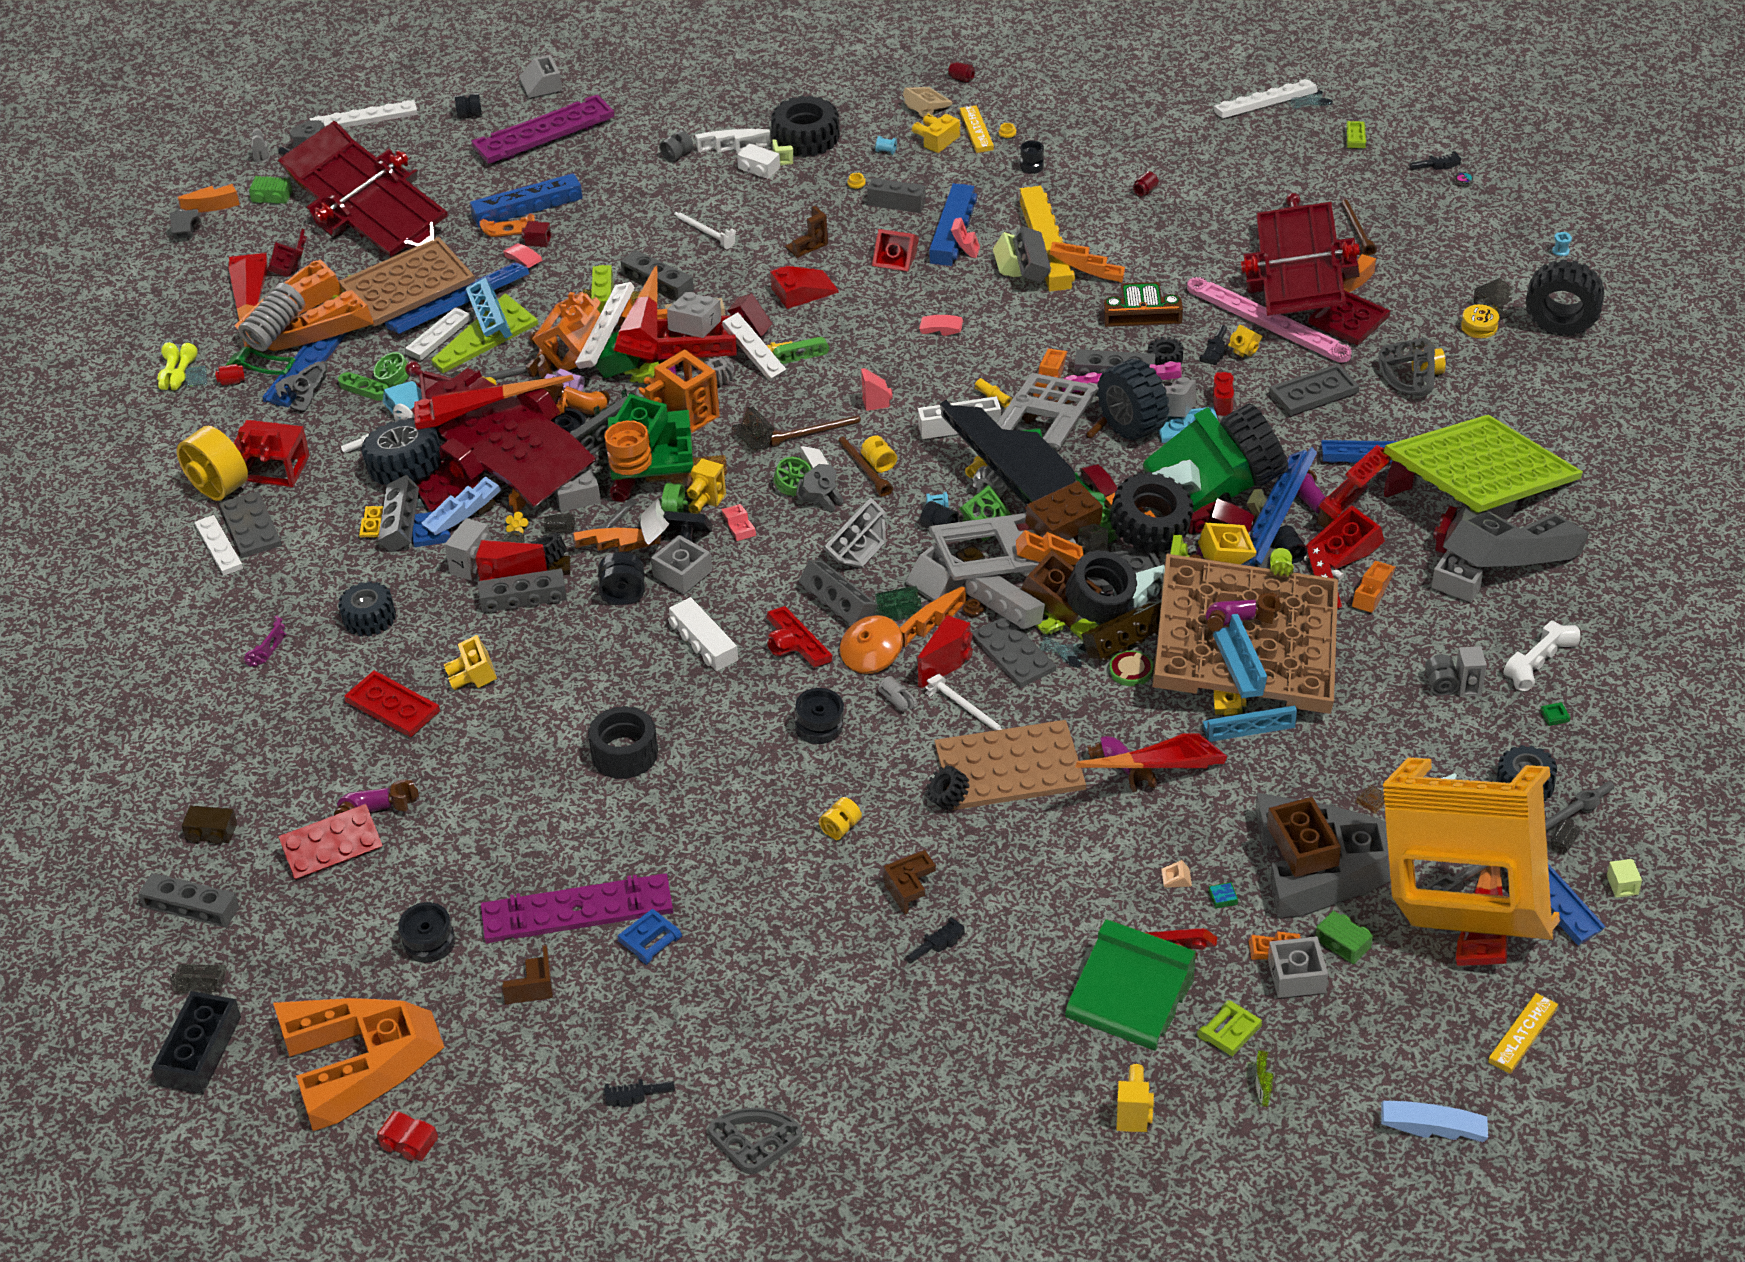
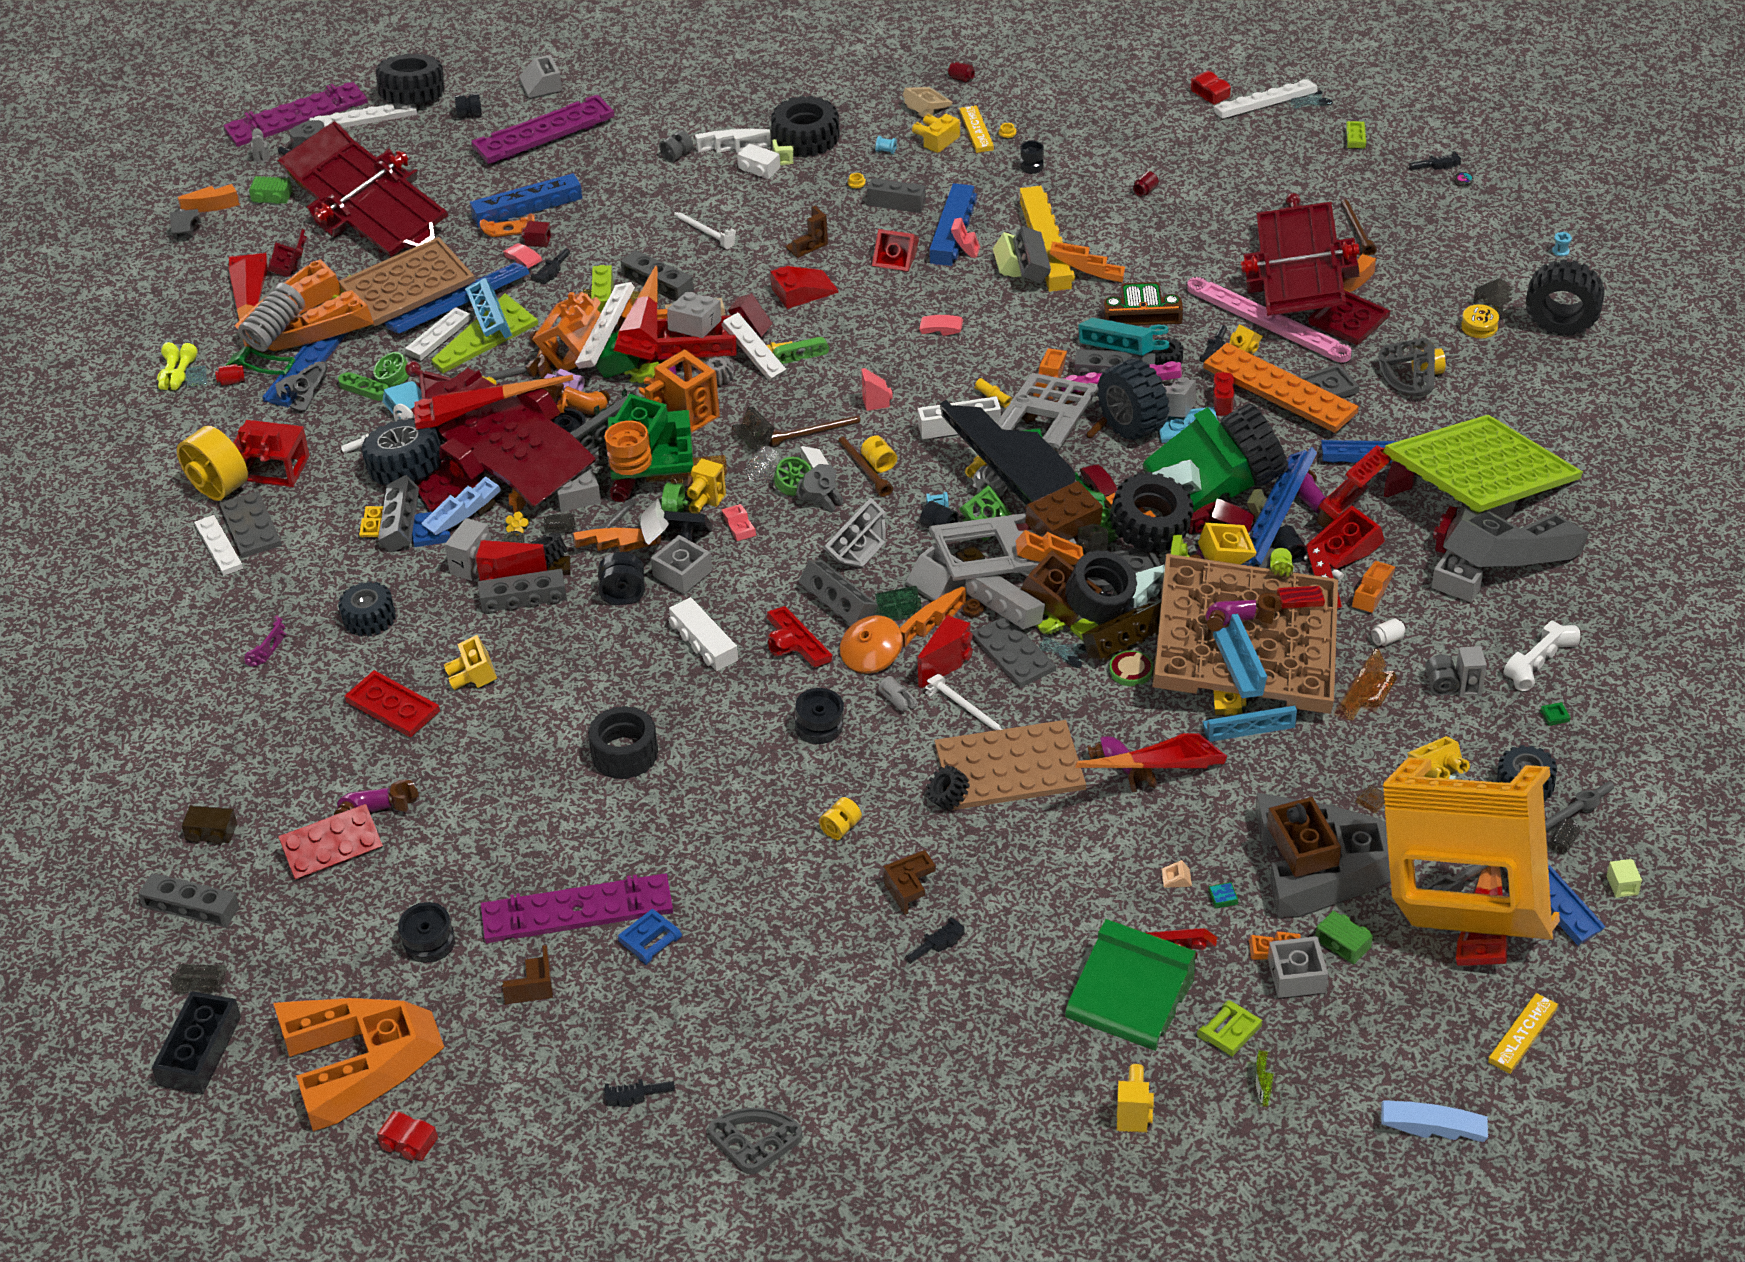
none -> magenta piece [223,82,368,147]
none -> black tyre [376,54,445,105]
none -> black piece [530,248,570,285]
none -> clear wheel [745,446,781,484]
none -> teal hinge [1078,317,1169,355]
none -> red brick [1190,71,1231,105]
none -> orange plate [1203,343,1359,433]
none -> red tile [1276,586,1325,608]
none -> black piece [1287,803,1307,824]
none -> clear orange bracket [1341,649,1397,720]
none -> white brick [1371,618,1405,646]
none -> yellow brick [1407,736,1470,779]

